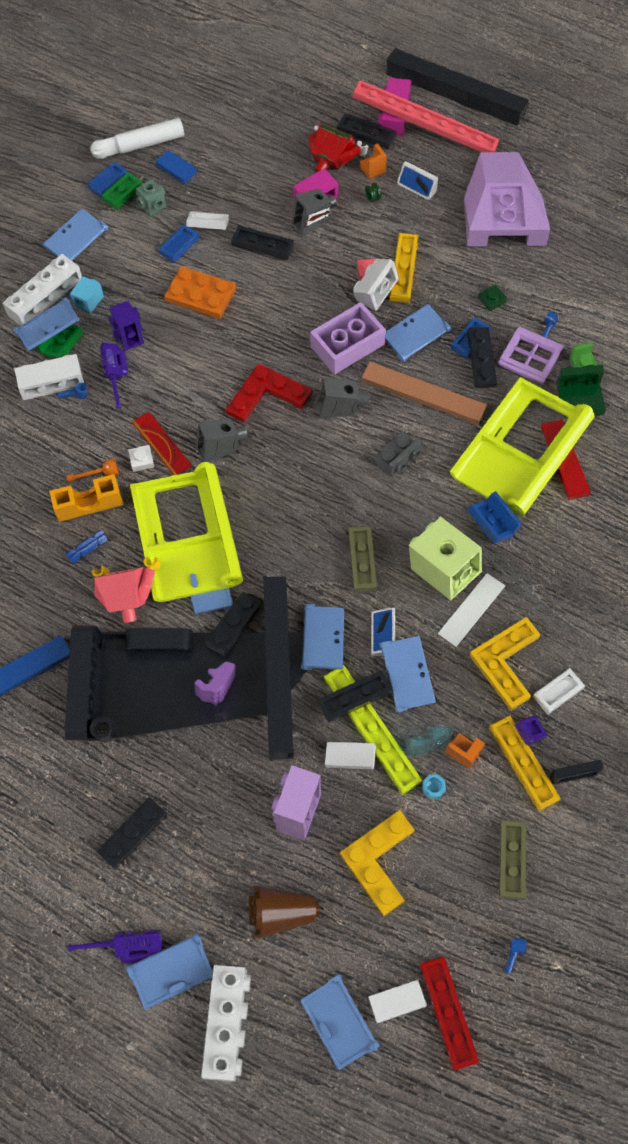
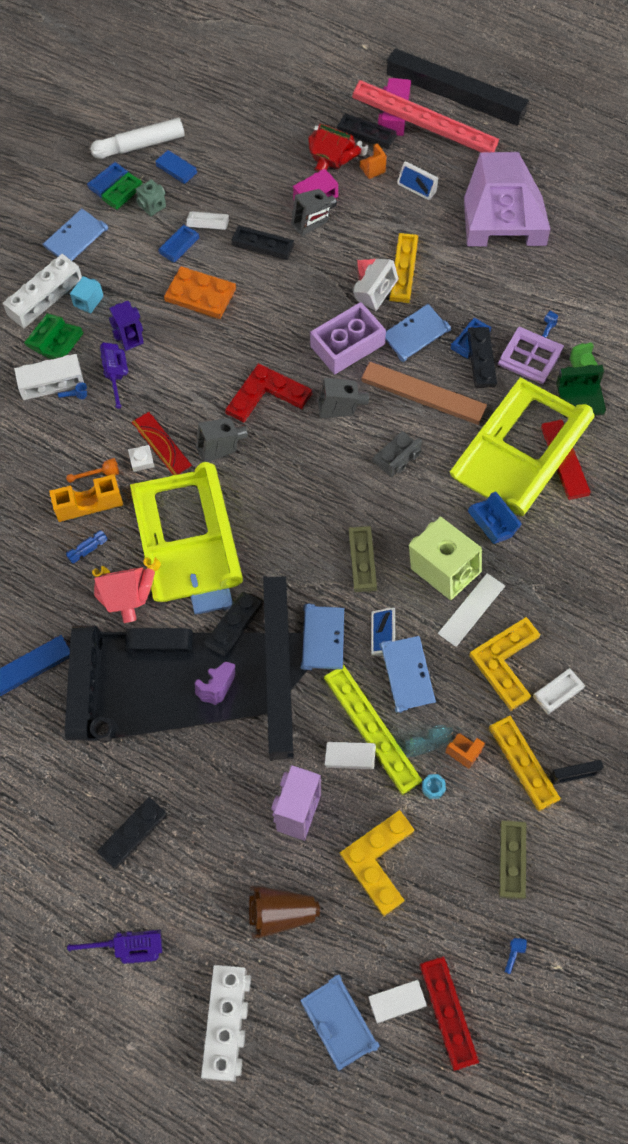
medium blue door [13,297,80,351] -> none
medium blue door [126,933,213,1010] -> none
black plate [317,670,392,723] -> none
dark green bush [365,182,381,203] -> none
dark green plate [478,284,507,312] -> none
dark purple tile [514,715,548,746] -> none

